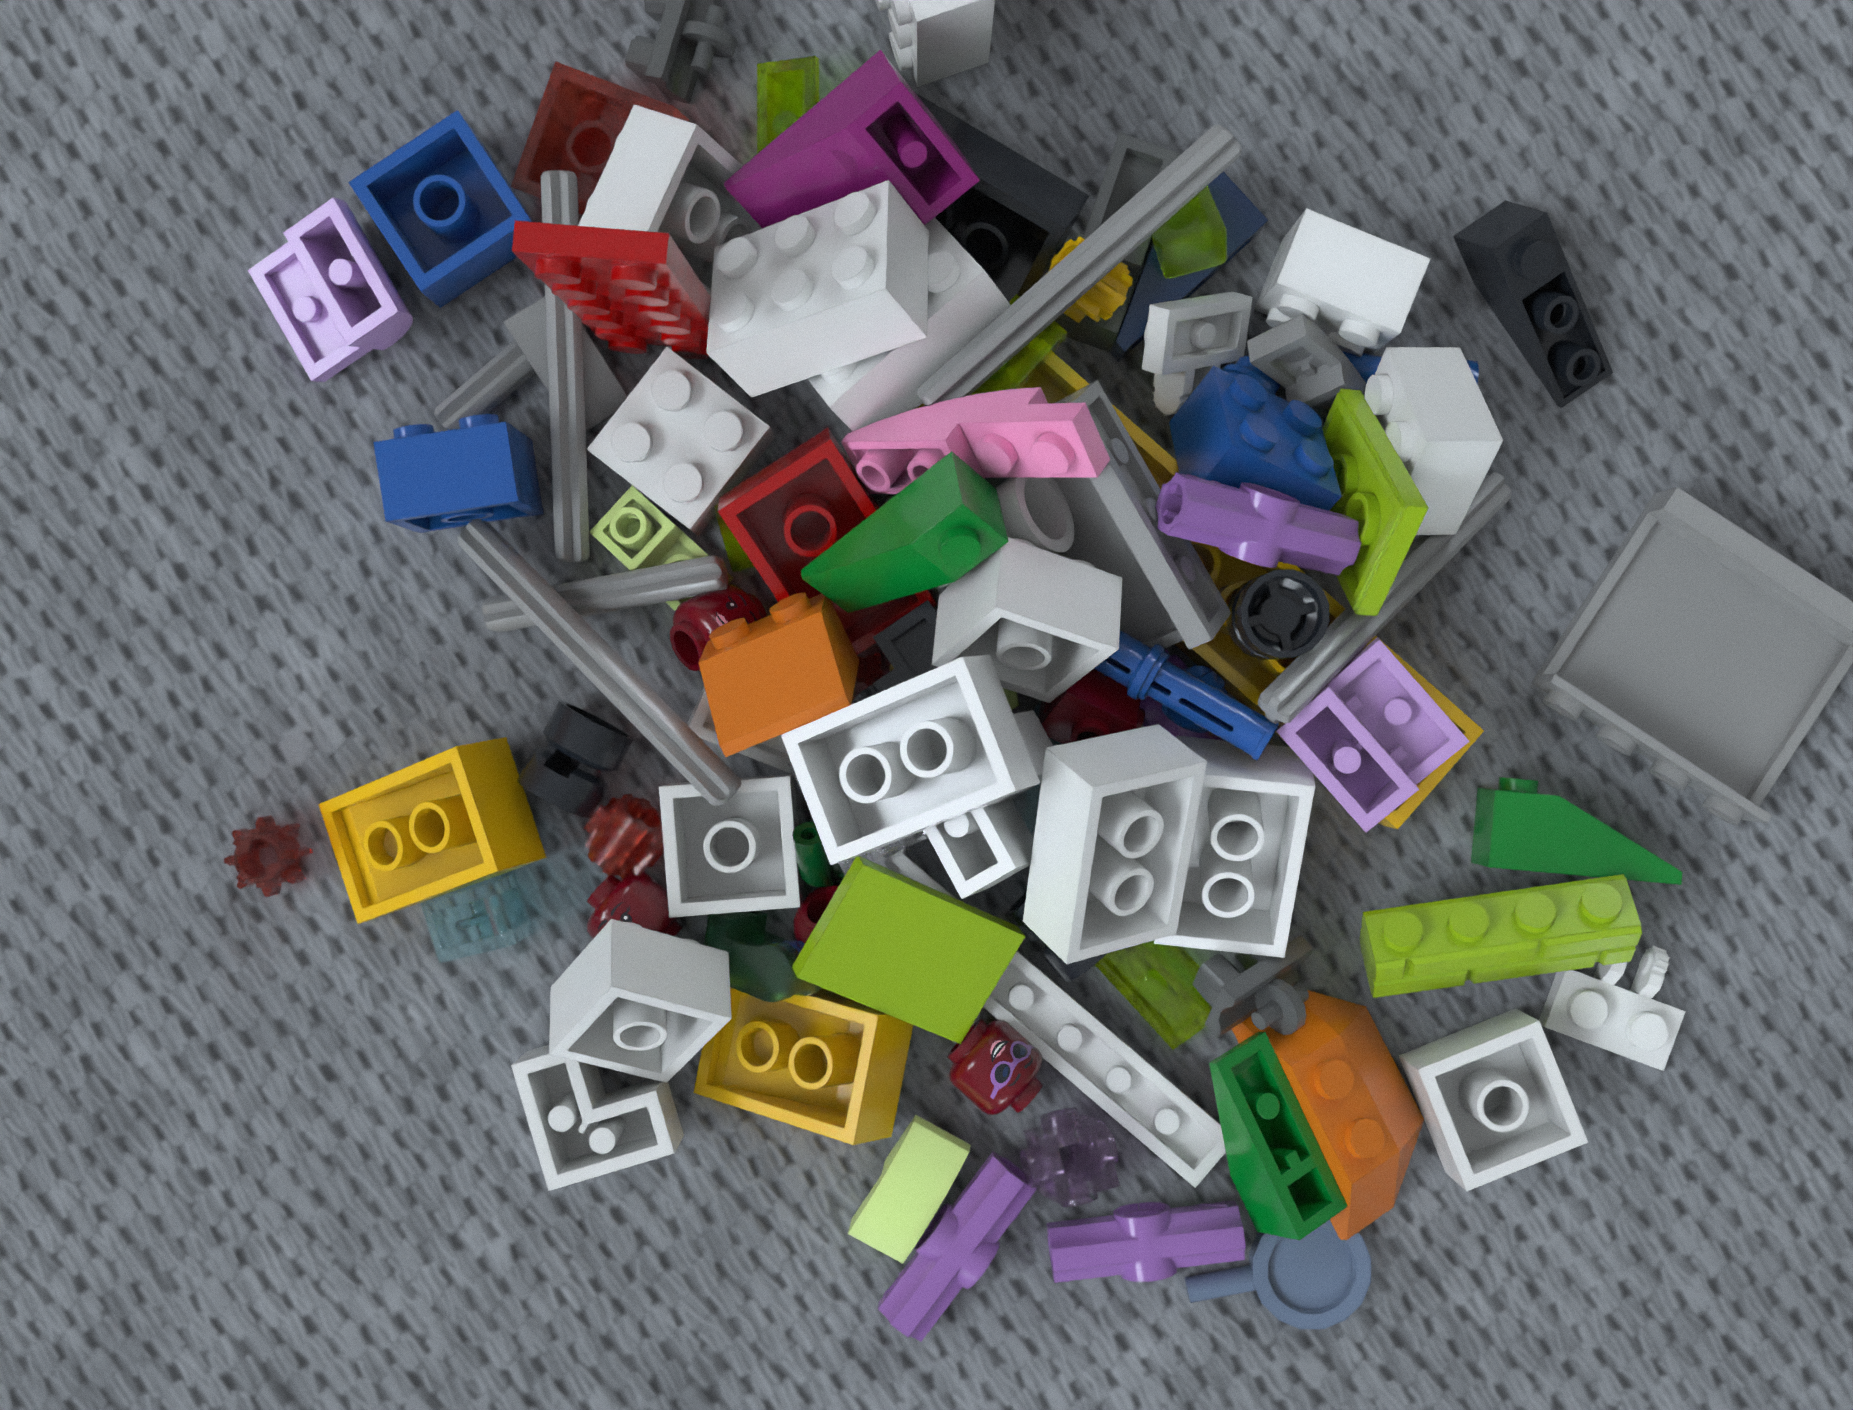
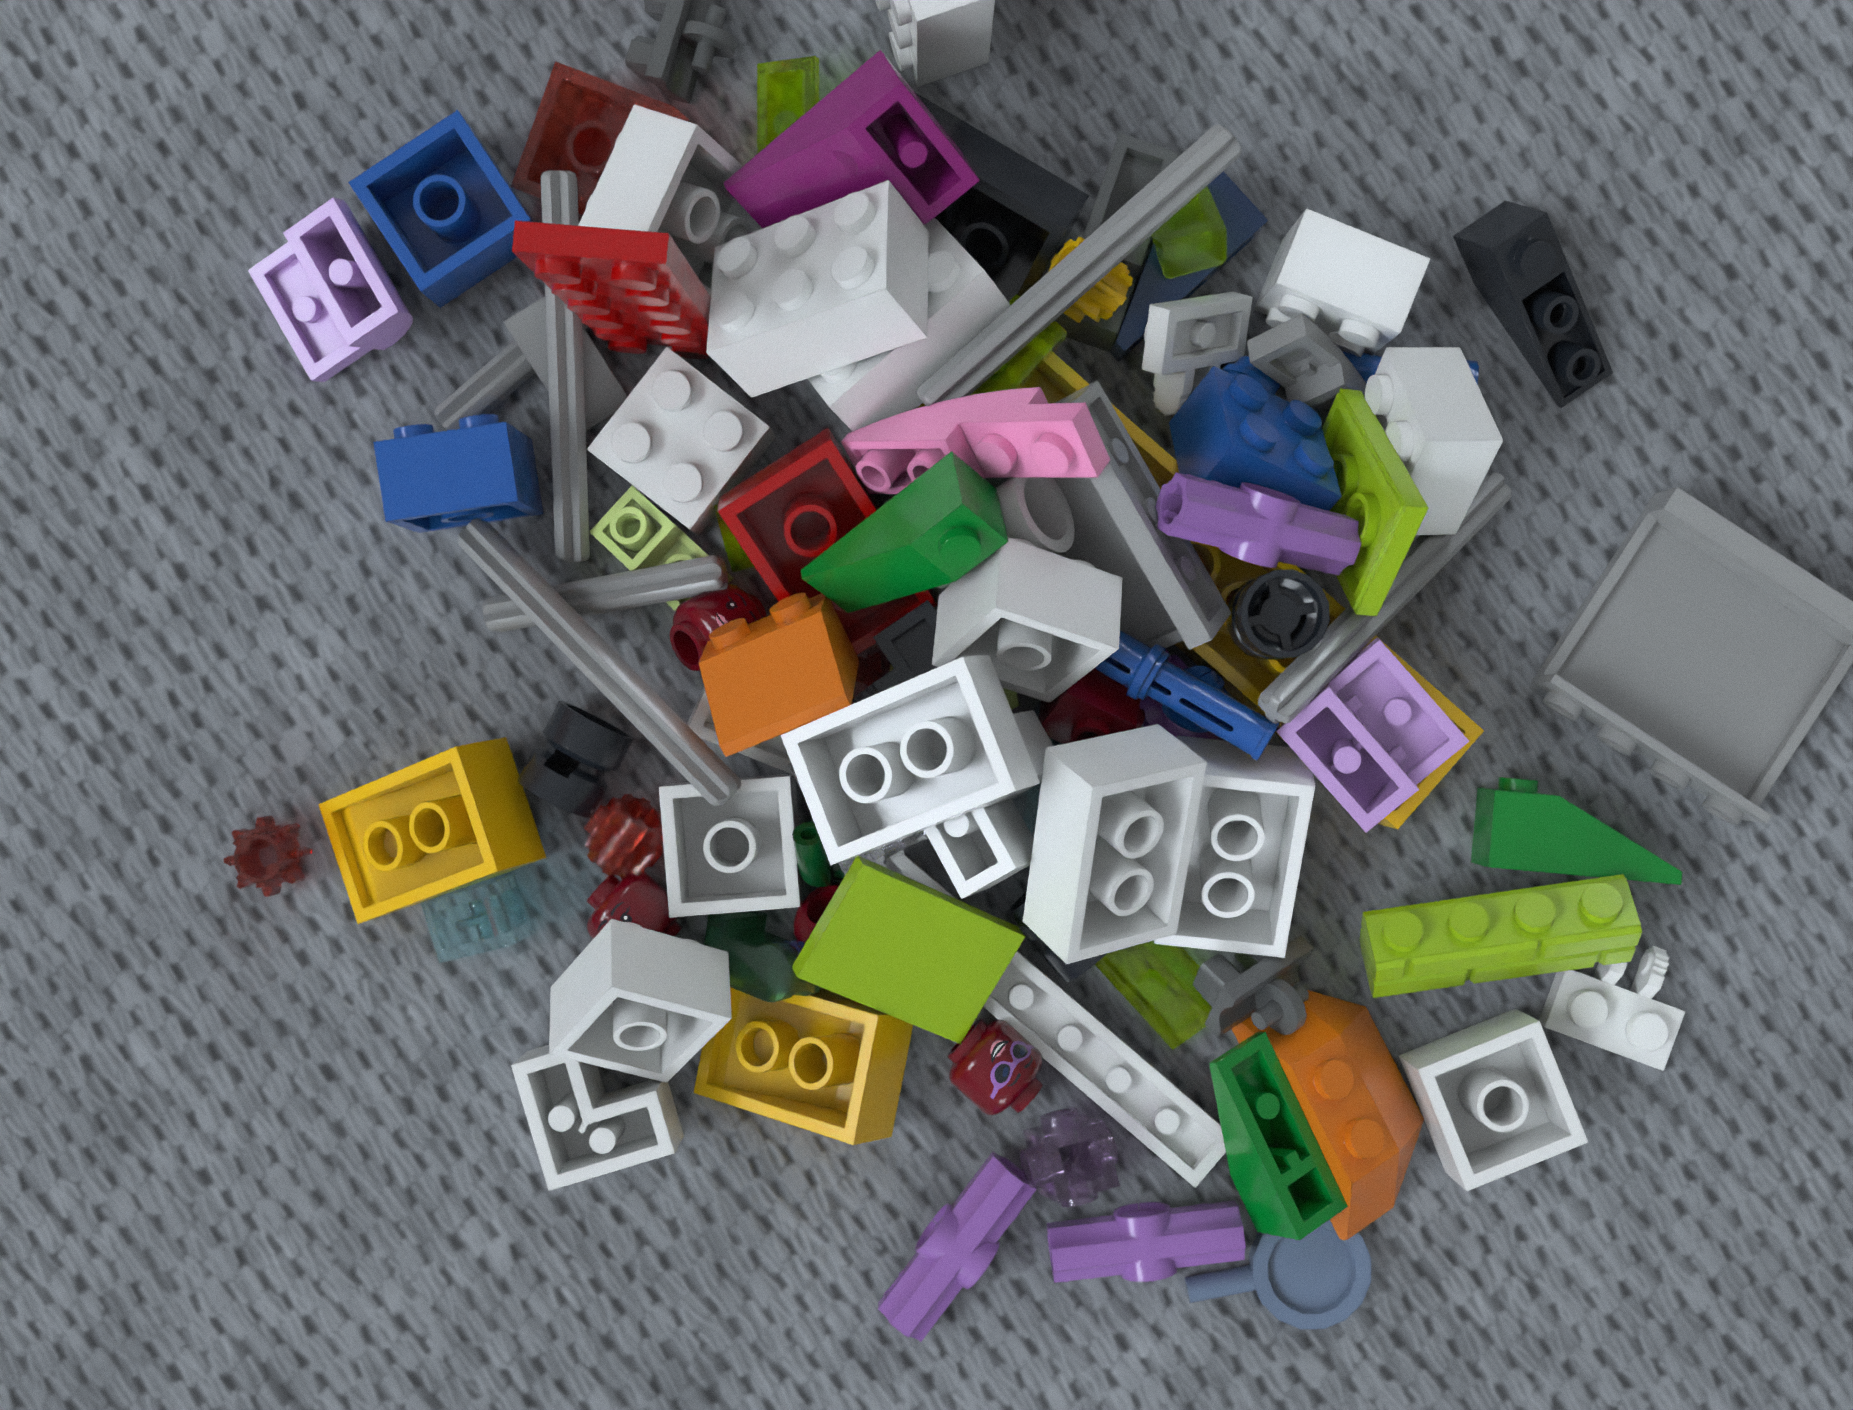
yellowish green slope [848,1115,971,1264] -> none

